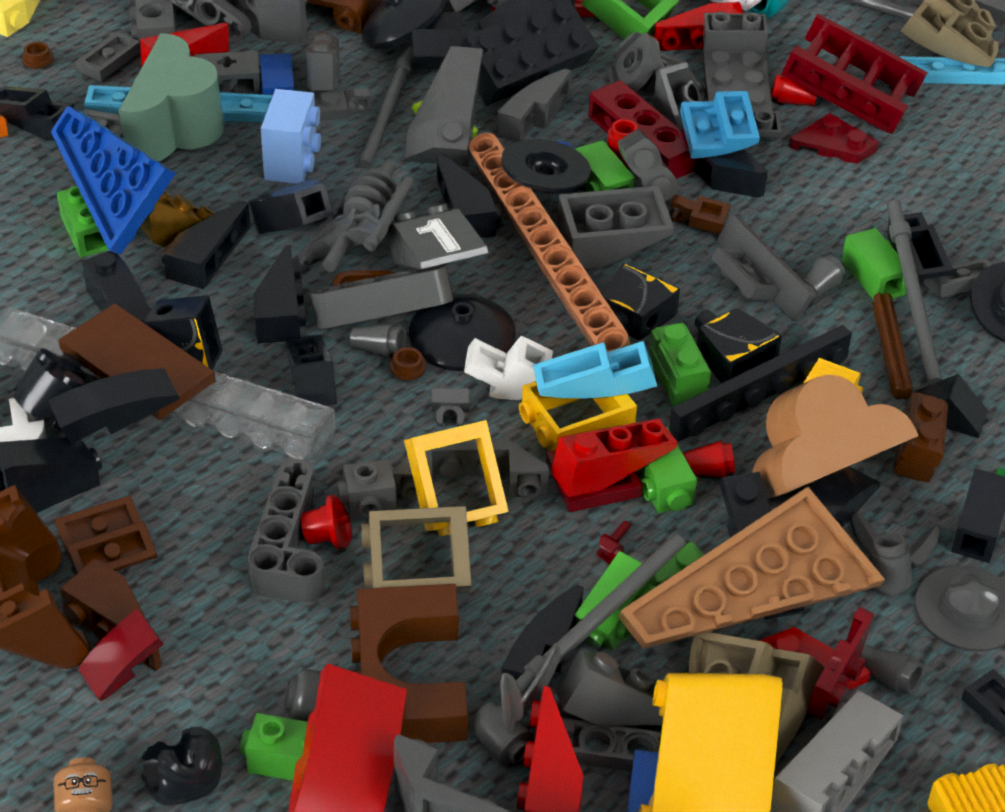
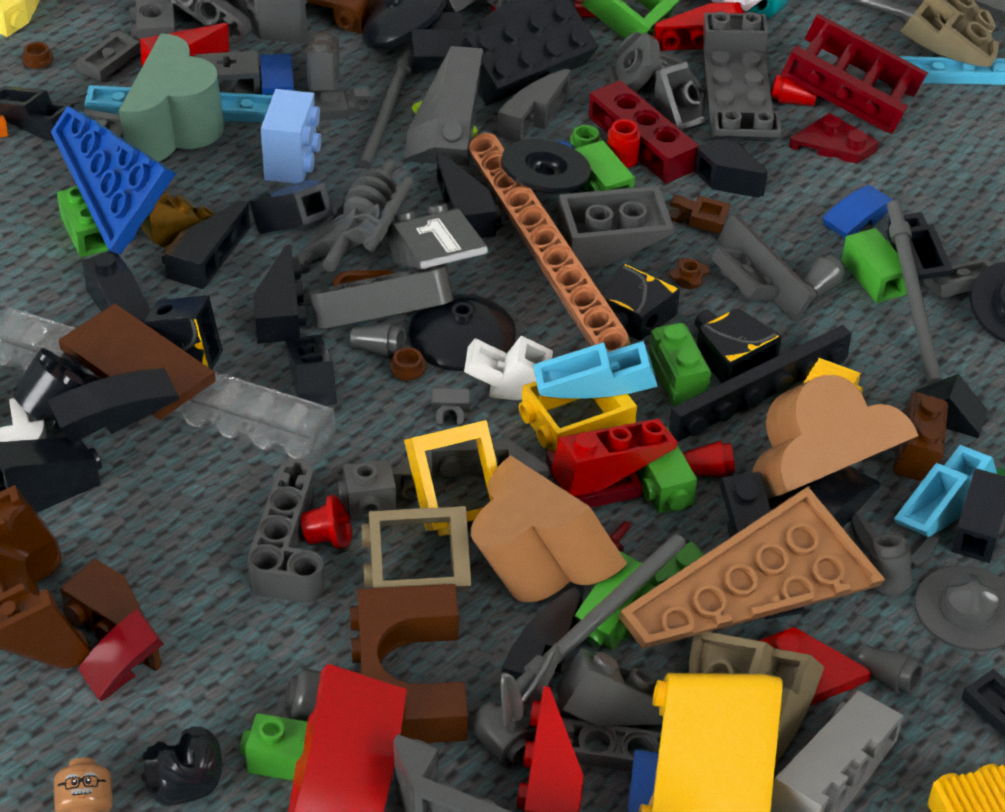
reddish brown slope [55,495,157,574] -> none
dark grey brick [618,129,679,201] -> none
dark azure slope [680,91,760,159] -> none
dark red wing [807,606,875,720] -> none
reddish brown axle [872,293,913,400] -> none
none -> medium nougat brick [471,455,627,602]
none -> bright green plate [569,125,602,148]
none -> reddish brown plate [670,258,710,289]
none -> blue slope [822,185,893,238]
none -> medium azure slope [894,445,997,537]

